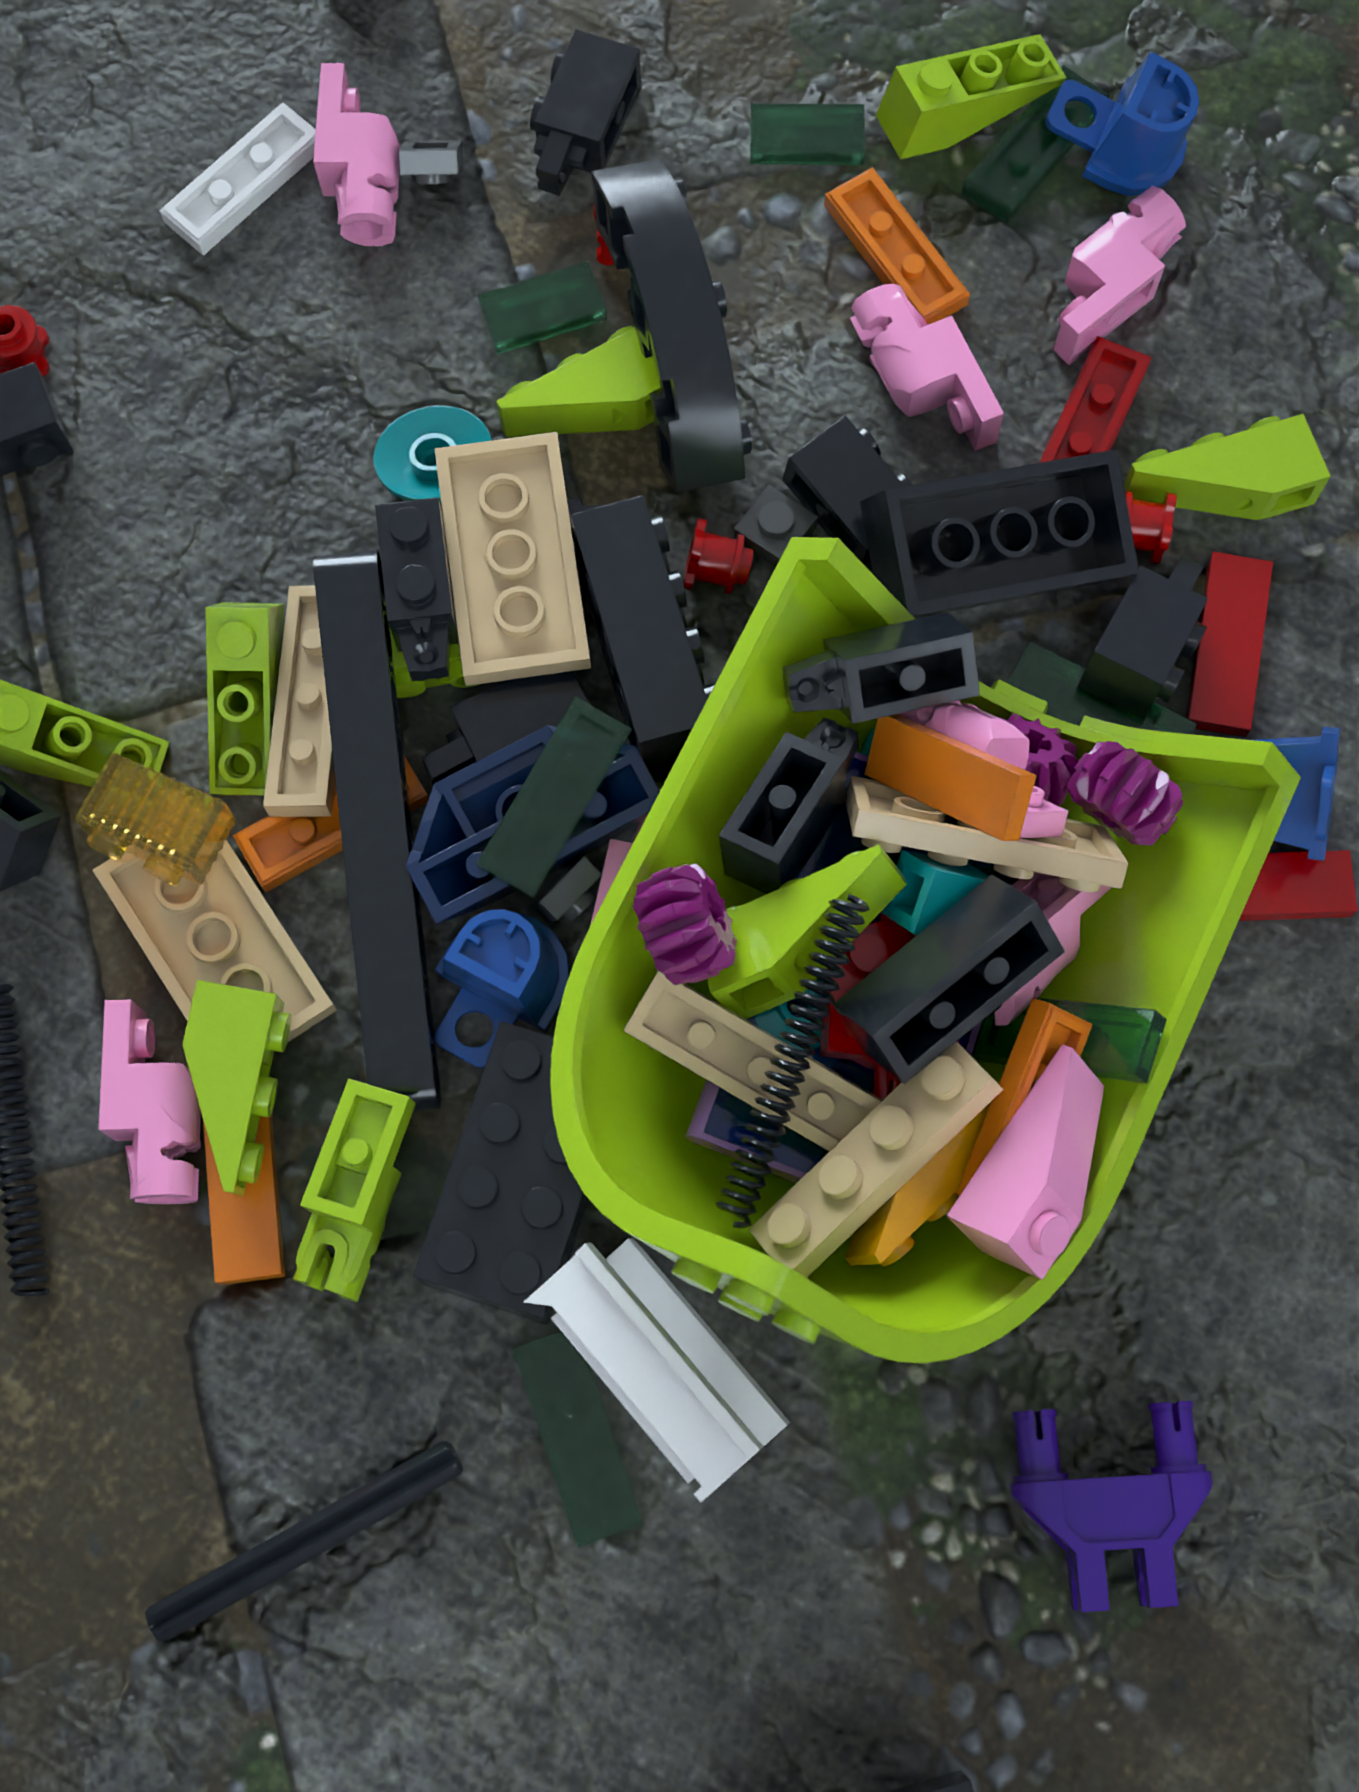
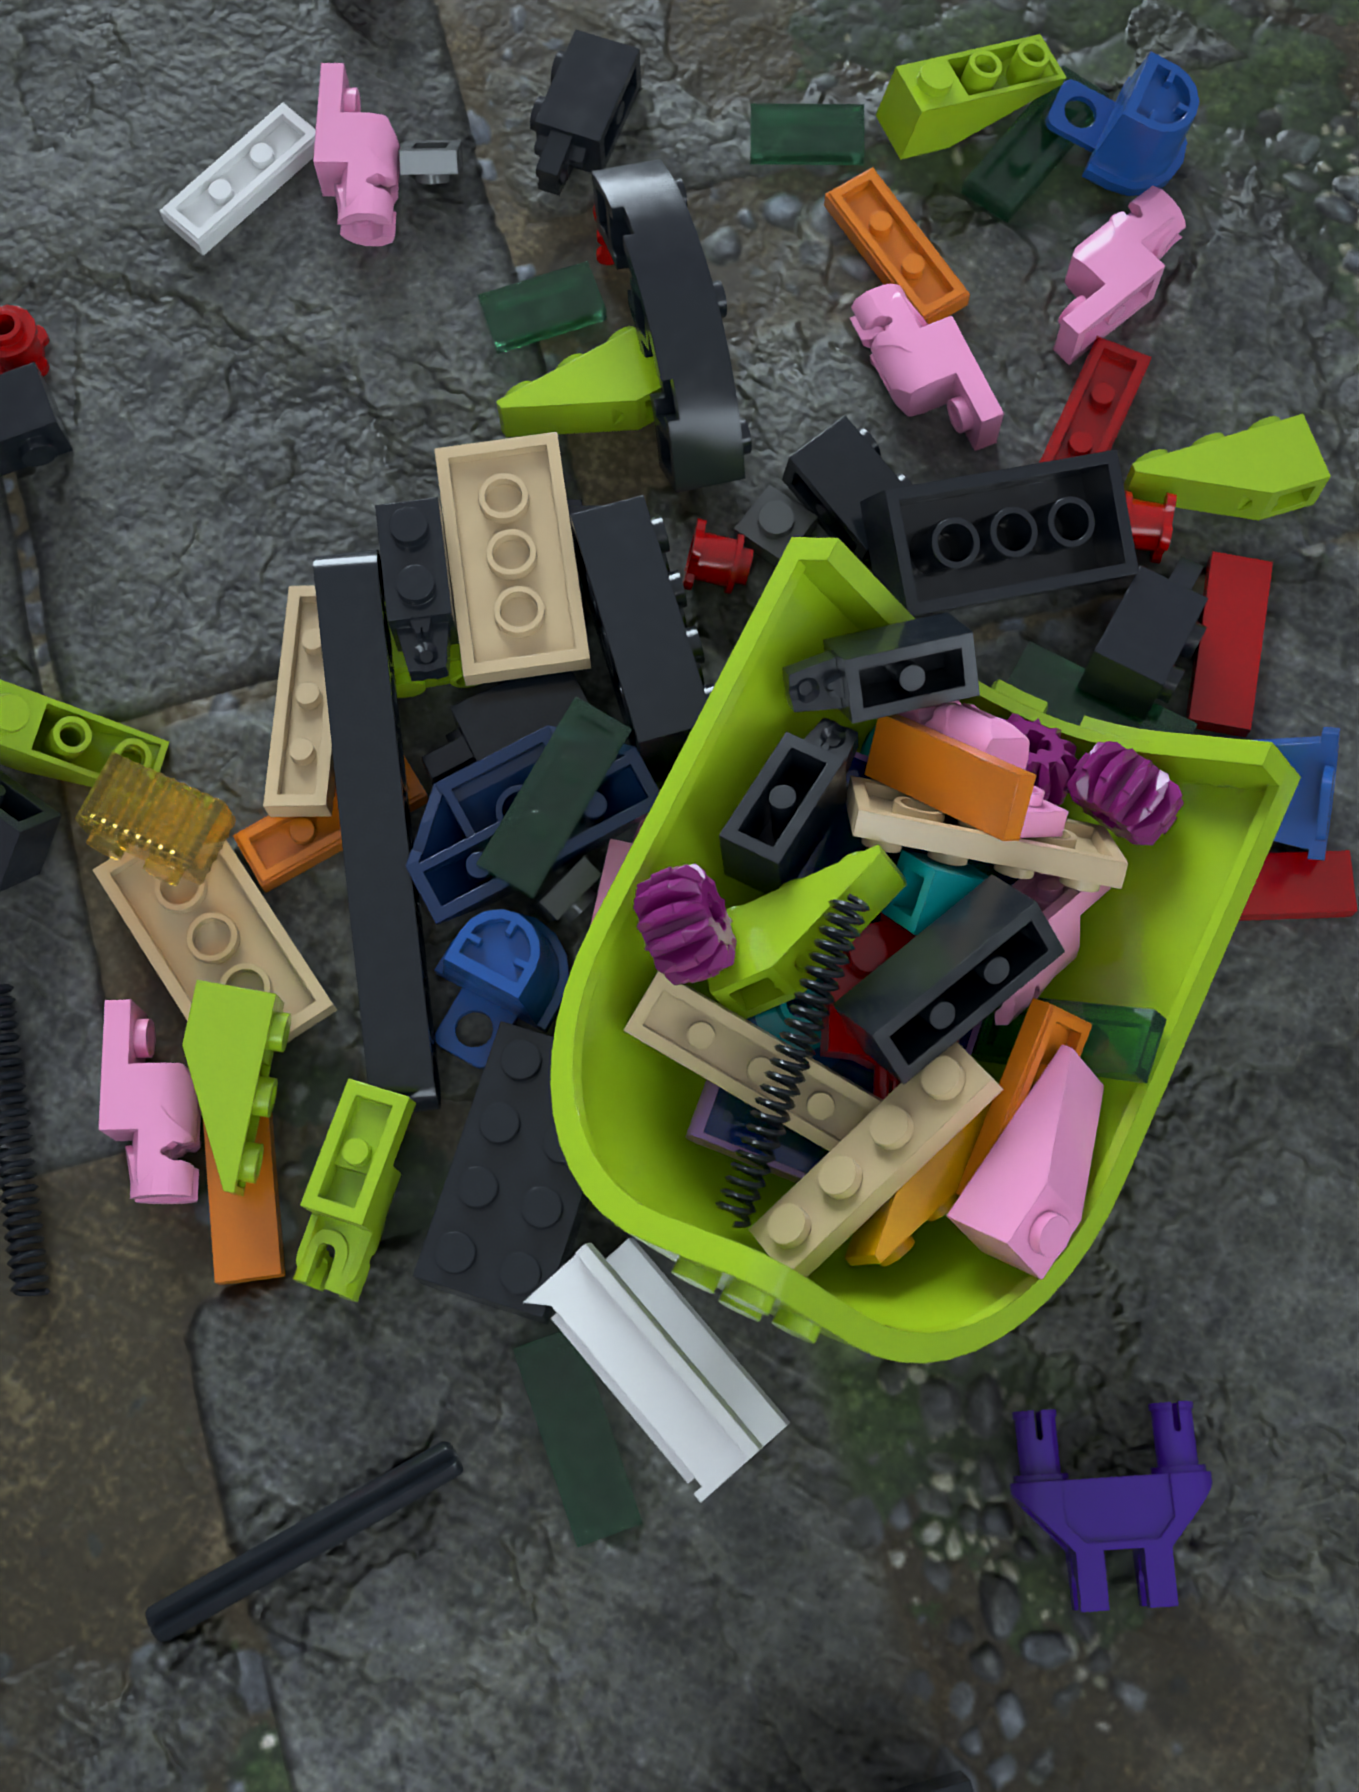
lime slope [205,602,284,796] -> none
teal dish [373,405,492,503] -> none

